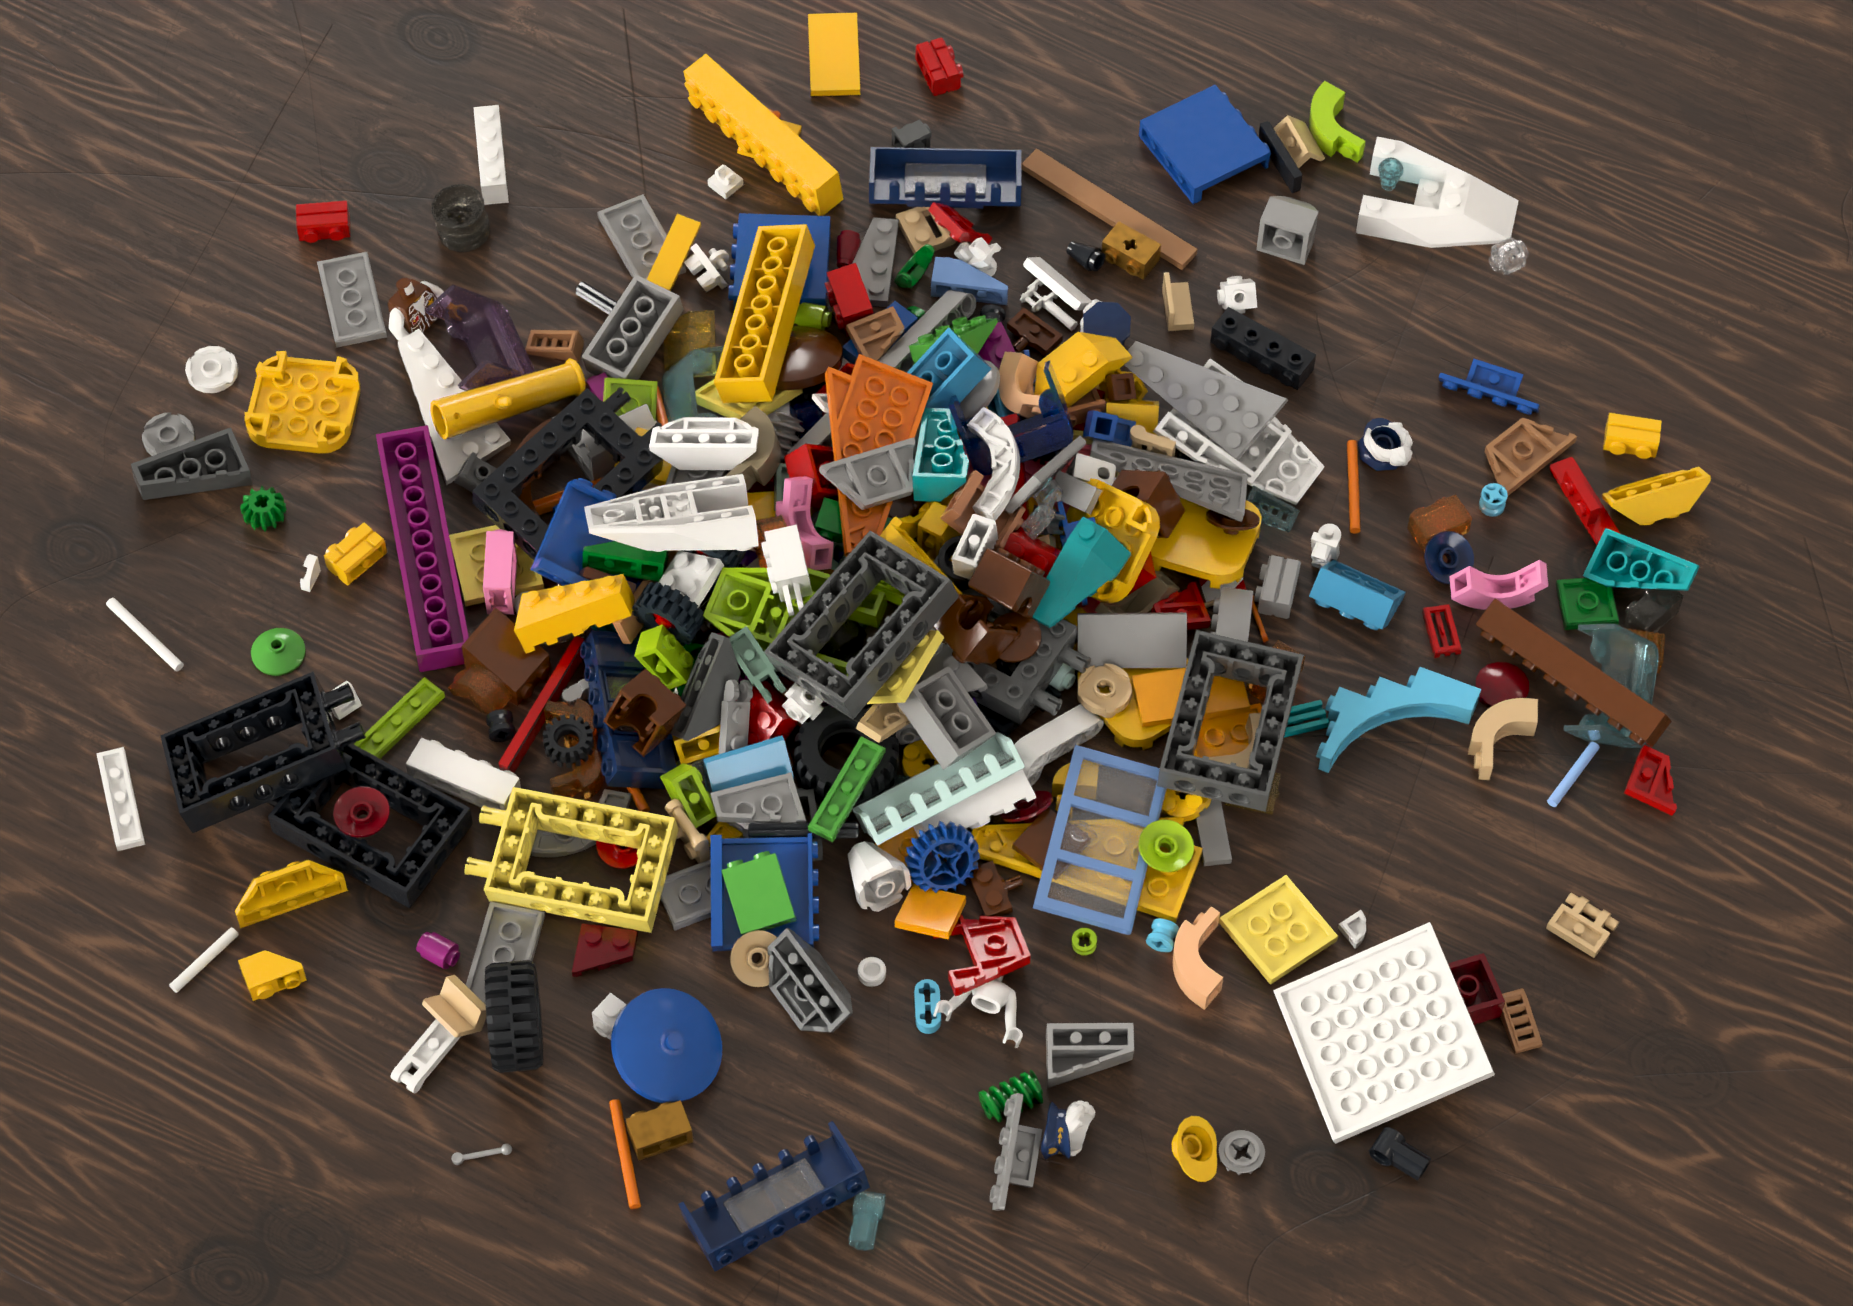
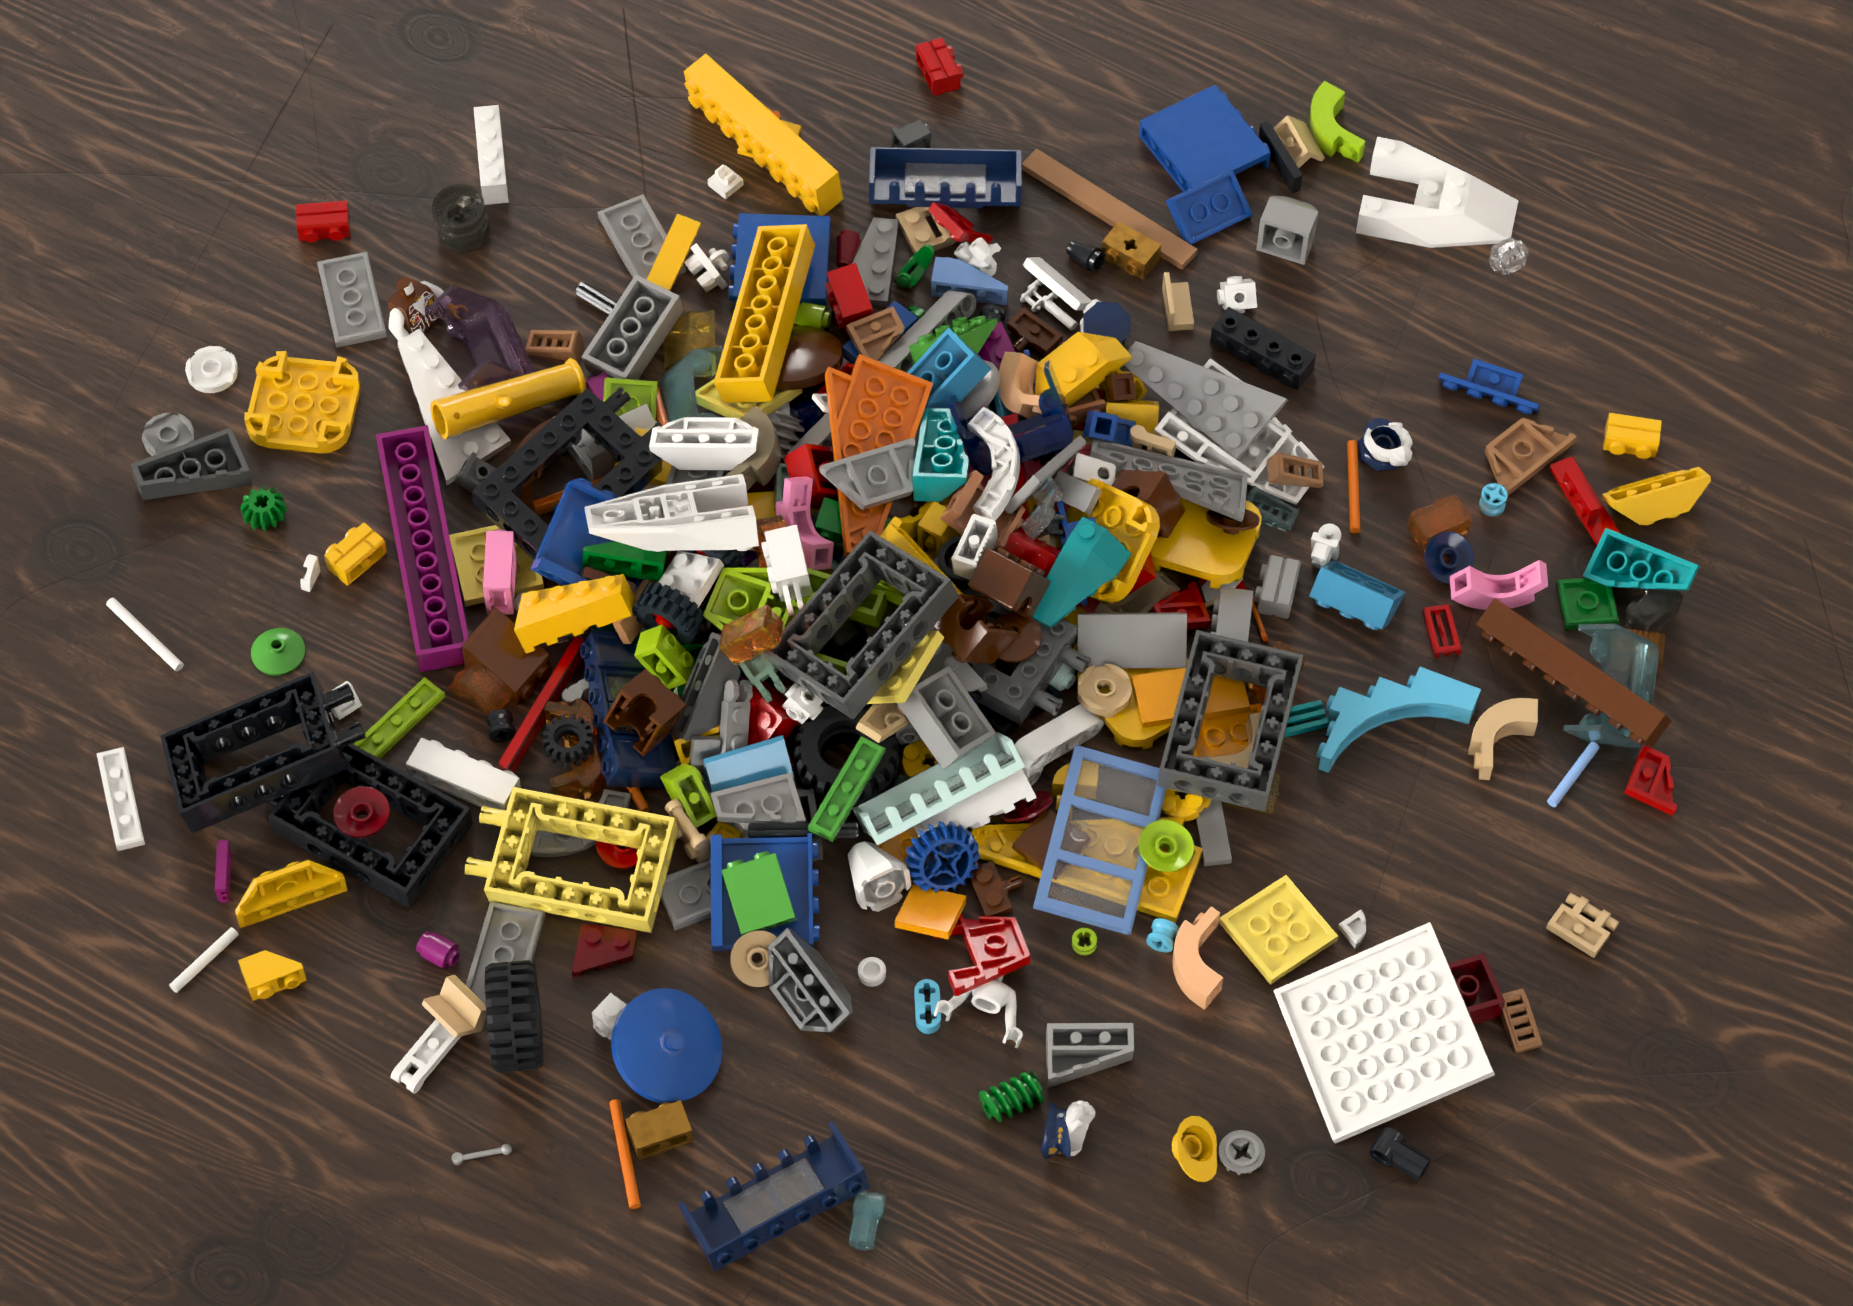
yellow tile [808,13,860,96] -> none
light grey bracket [990,1093,1042,1211] -> none
clear light blue cone [1378,157,1403,191] -> none
dark red dish [1476,662,1529,706] -> none
none -> magenta tile [214,840,232,903]
none -> flat silver tile [689,736,721,765]
none -> clear orange brick [719,604,784,666]
none -> blue tile [1165,169,1253,245]
none -> medium nougat slope [1267,452,1323,488]

